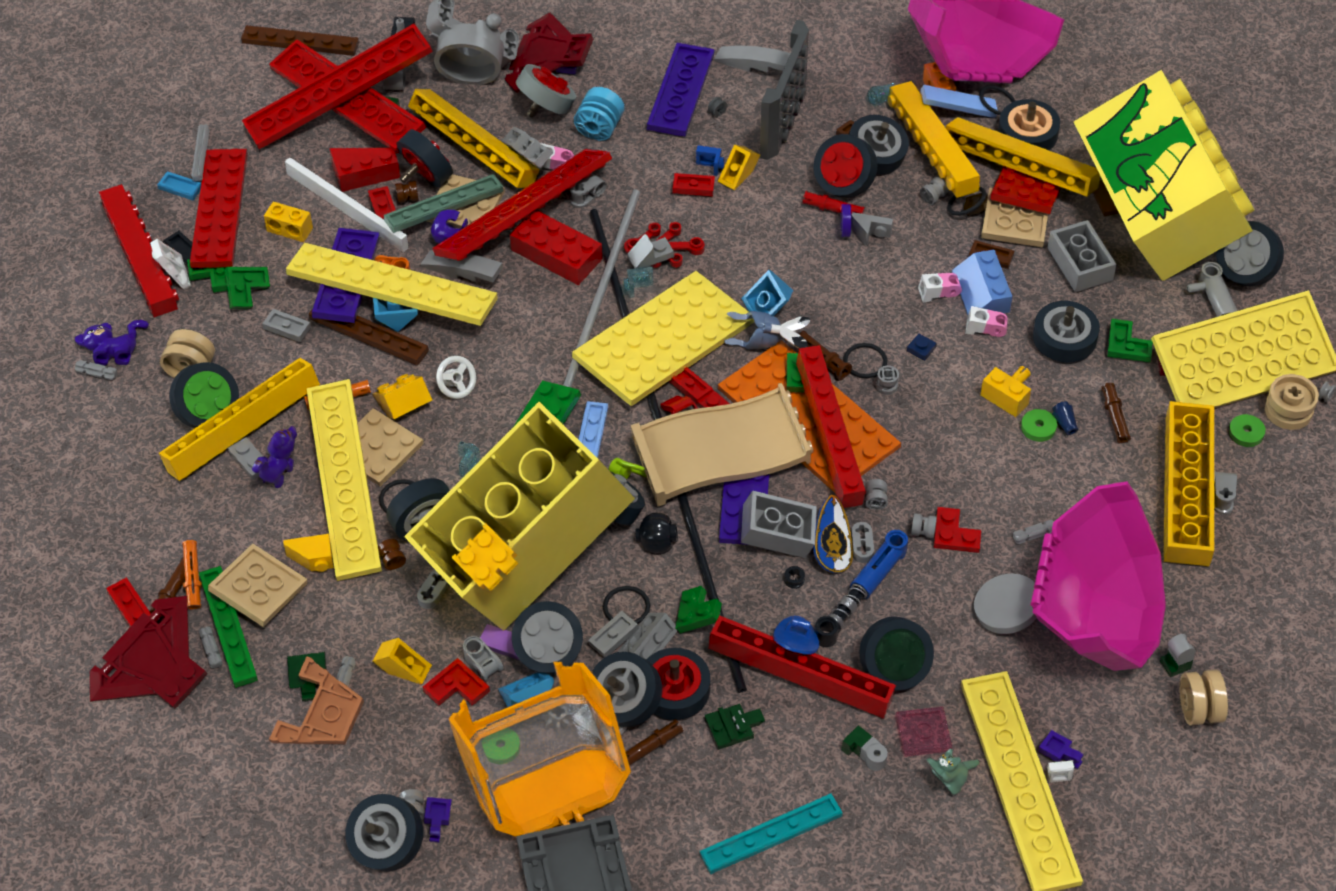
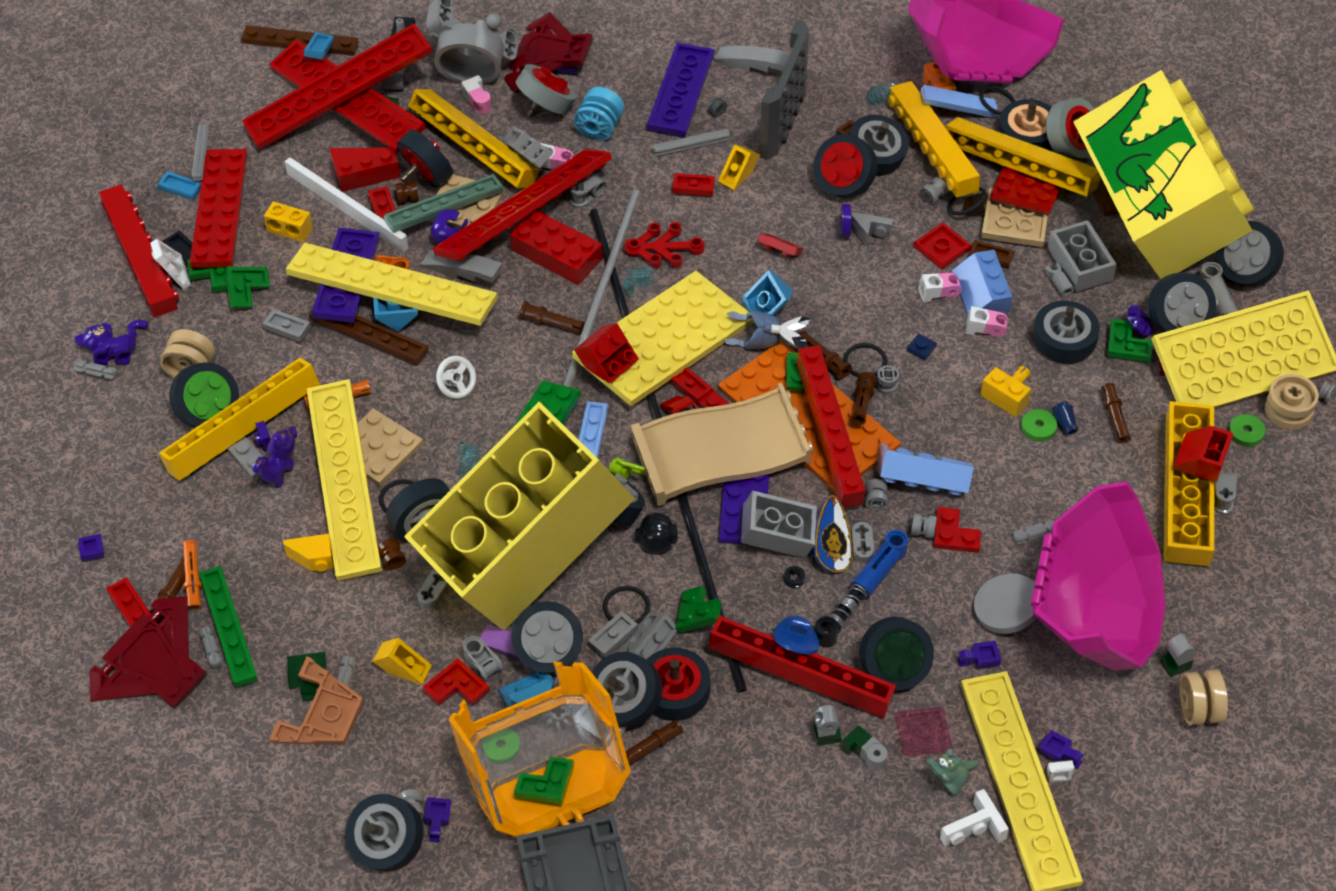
tan plate [208,544,307,627] -> none
yellow slope [372,374,432,419] -> none
yellow plate [452,523,519,591] -> none
light grey slope [627,234,674,271] -> none
blue bracket [696,145,725,176] -> none
teal tile [700,793,843,874] -> none
dark green piece [704,704,765,750] -> none
red pin [802,191,865,216] -> none
none -> dark purple plate [78,534,105,562]
none -> dark purple plate [254,421,271,452]
none -> dark azure tile [304,32,334,60]
none -> bright pink leg [461,75,491,114]
none -> green plate [514,757,574,805]
none -> reddish brown pin [519,301,584,335]
none -> red slope [574,323,639,384]
none -> light grey axle [653,129,730,156]
none -> red plate [757,233,803,258]
none -> light grey leg [814,705,842,746]
none -> reddish brown pin [852,372,877,425]
none -> light blue wedge [875,443,974,495]
none -> red tile [913,222,972,270]
none -> white bracket [940,789,1009,846]
none -> dark purple plate [957,641,1002,668]
none -> light grey bar [1045,262,1074,297]
none -> light grey wheel [1046,97,1094,160]
none -> dark purple gear [1128,305,1153,336]
none -> wheel [1148,273,1216,333]
none -> red slope [1173,426,1234,483]

